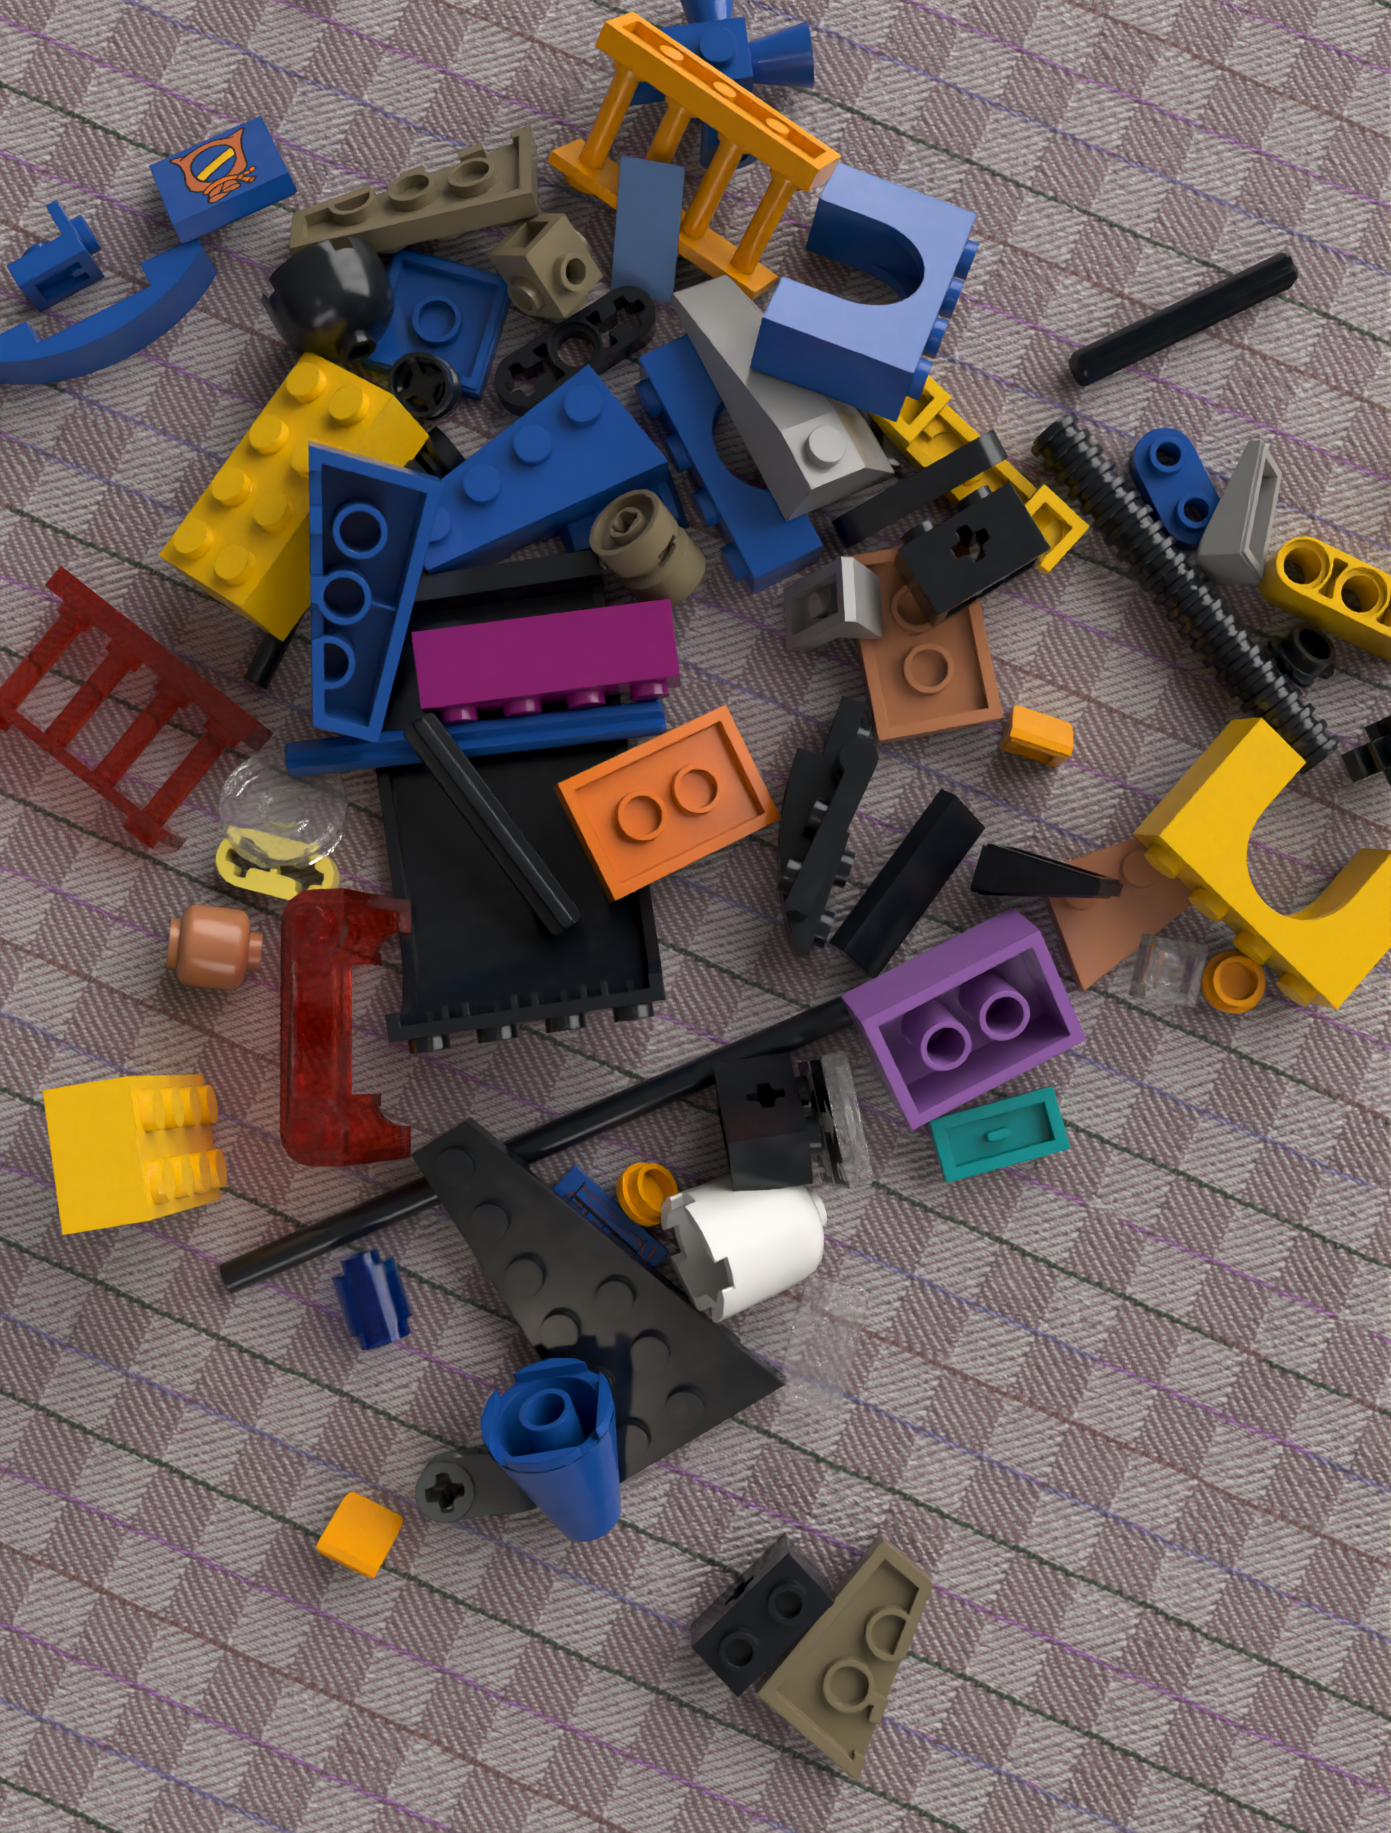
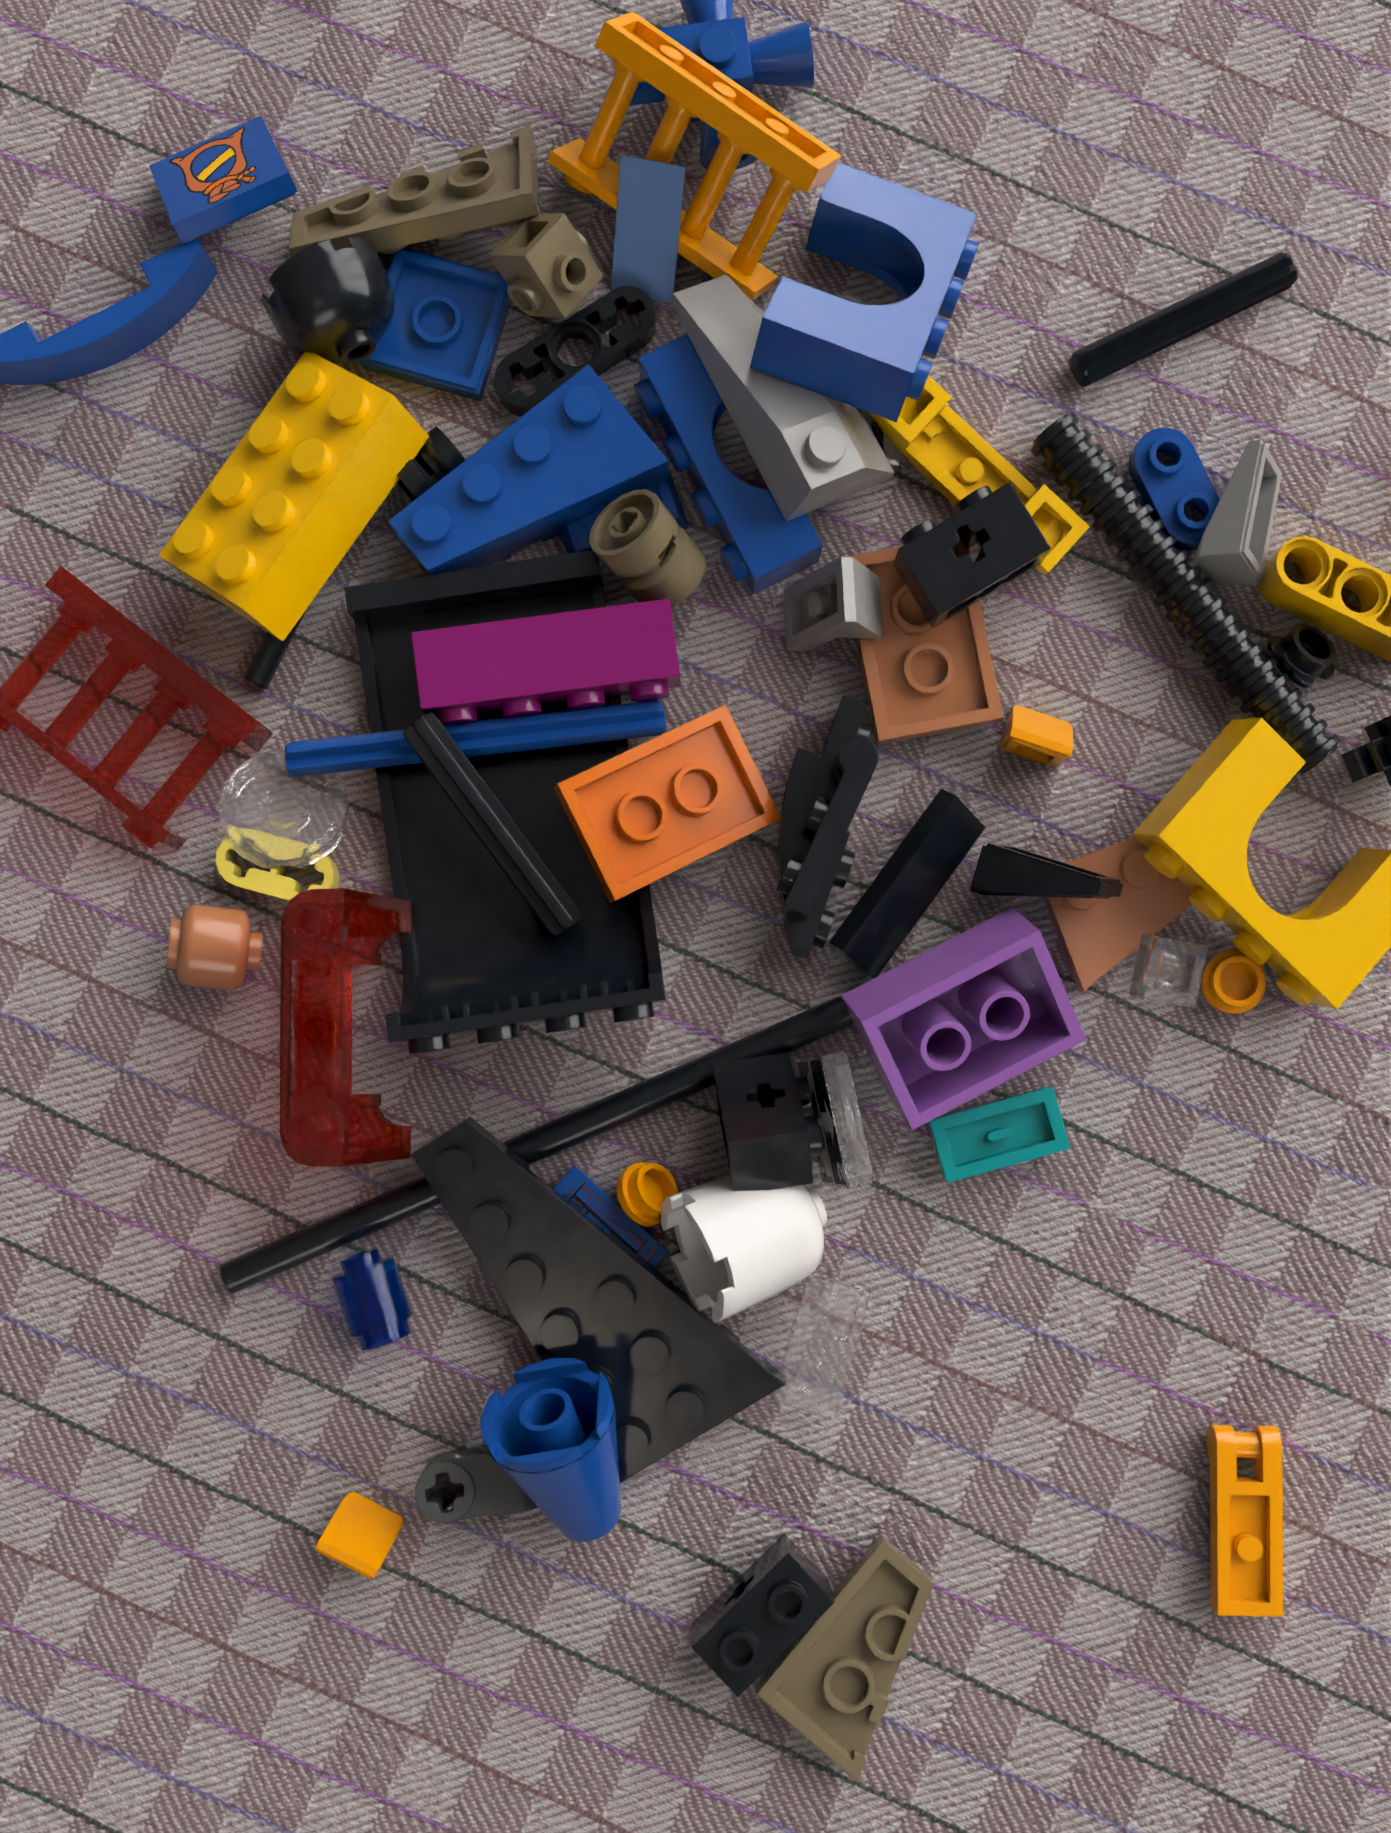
blue bracket [7,200,105,313] -> none
yellow brick [42,1074,227,1235] -> none
blue wedge [308,440,444,743] -> none
black wheel [387,351,463,421] -> none
black beam [831,429,1008,549] -> none
none -> light orange plate [1206,1425,1283,1617]

